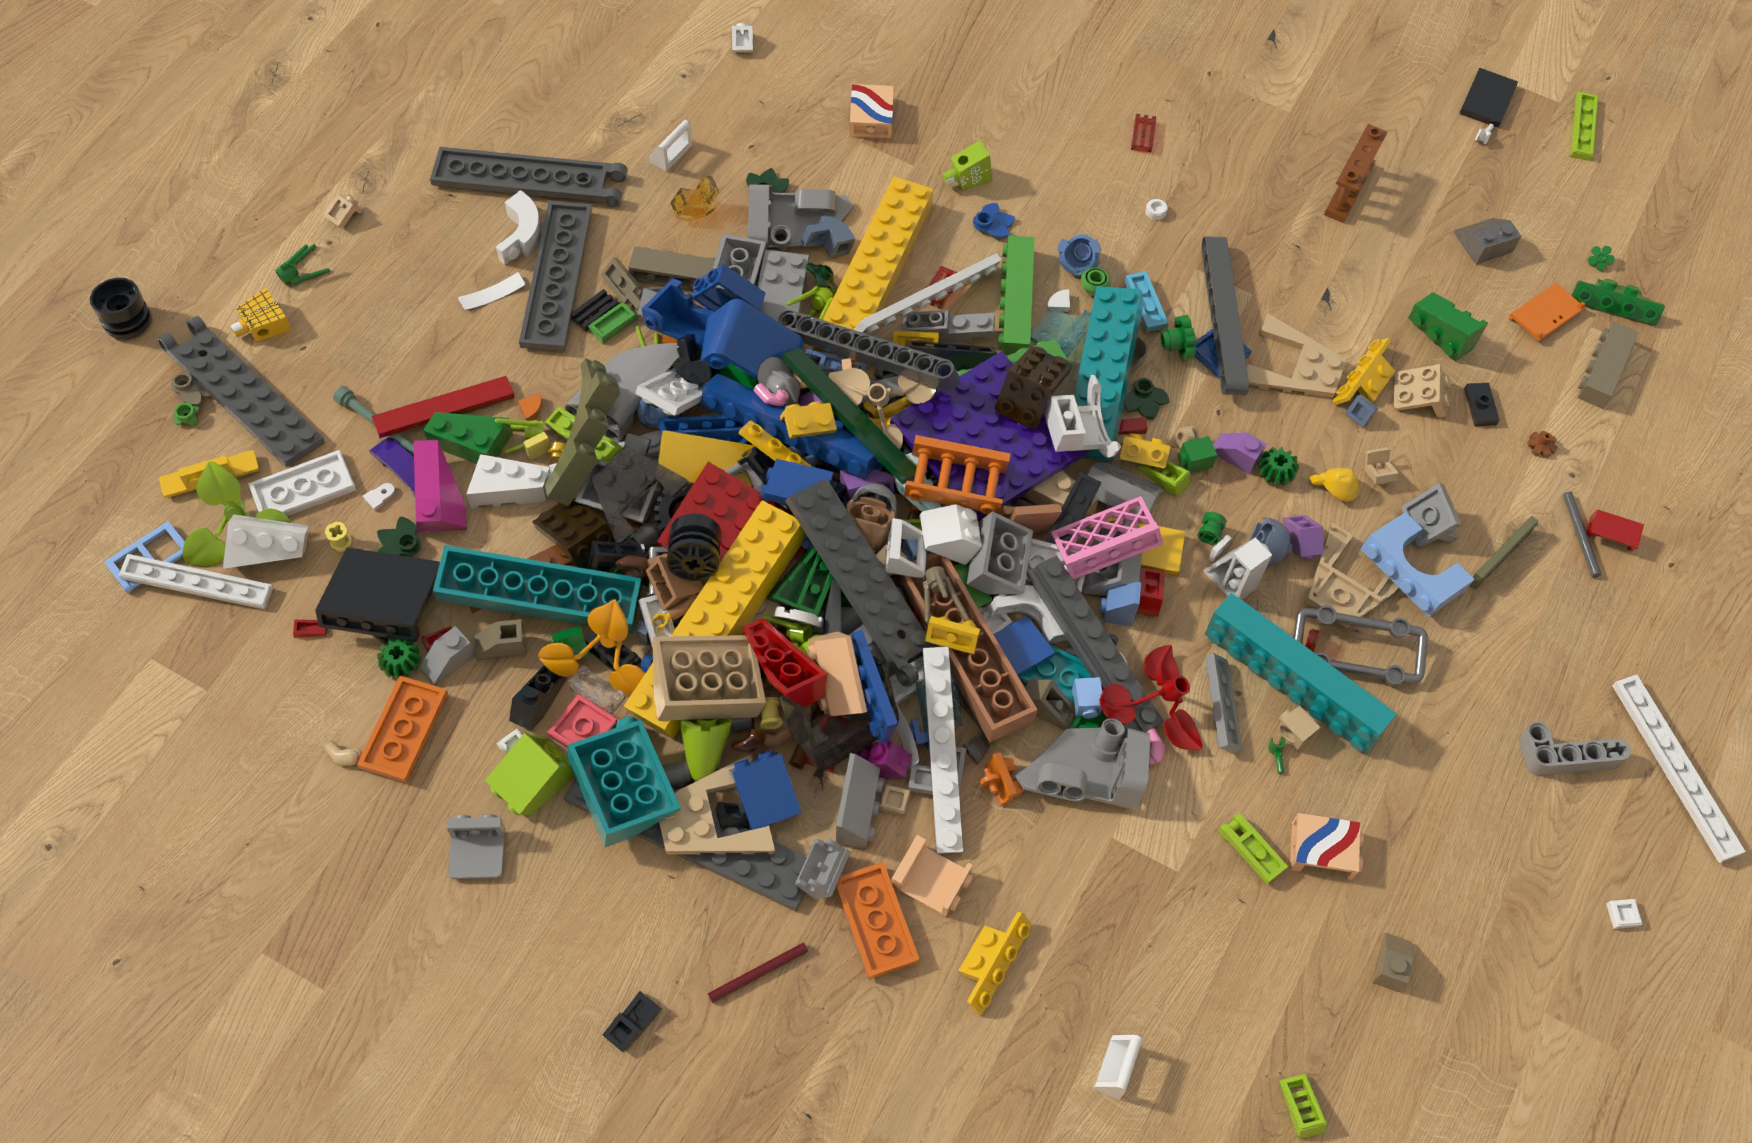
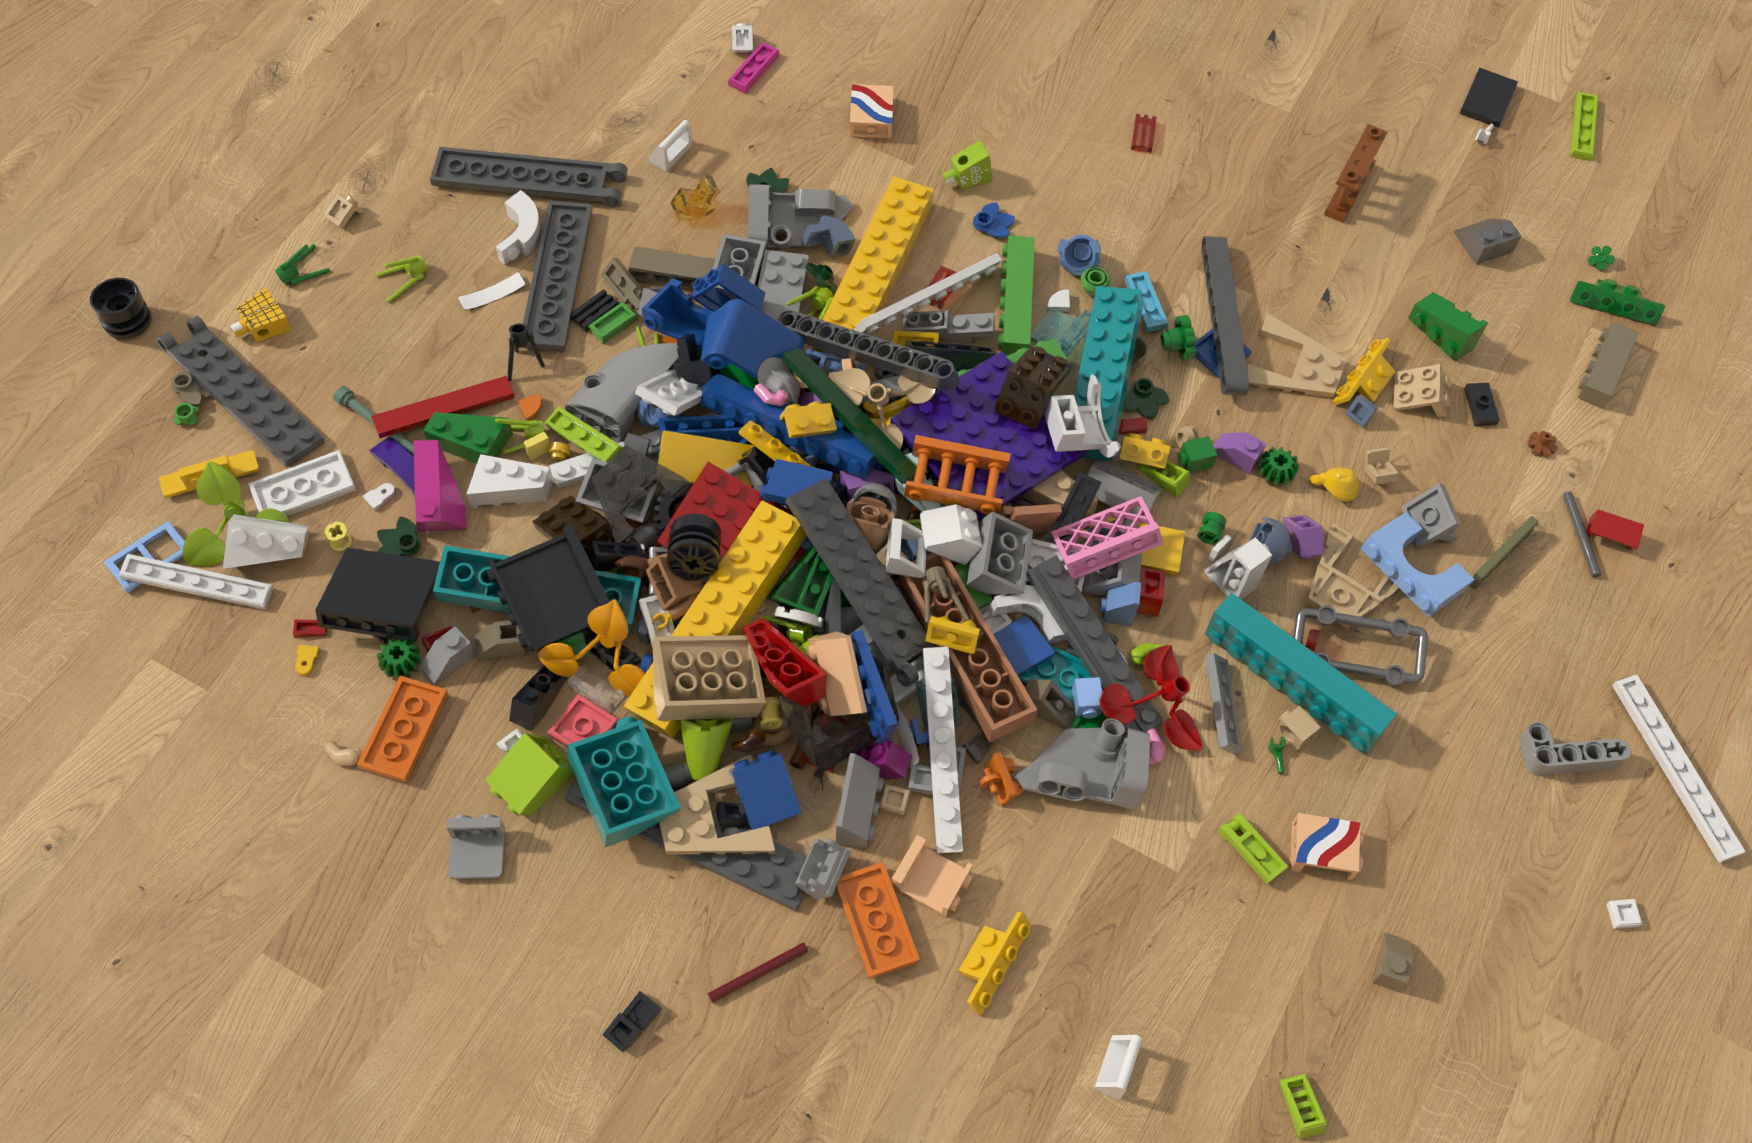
olive arch [545,358,620,506] -> none
white tile [1145,199,1168,220] -> none
orange door [1509,282,1585,341] -> none
none -> yellow piece [295,645,320,676]
none -> lime plant [376,255,427,303]
none -> black panel [486,524,610,654]
none -> black plant [507,323,545,381]
none -> dark pink tile [728,42,779,94]
none -> lime arm [1130,643,1164,665]

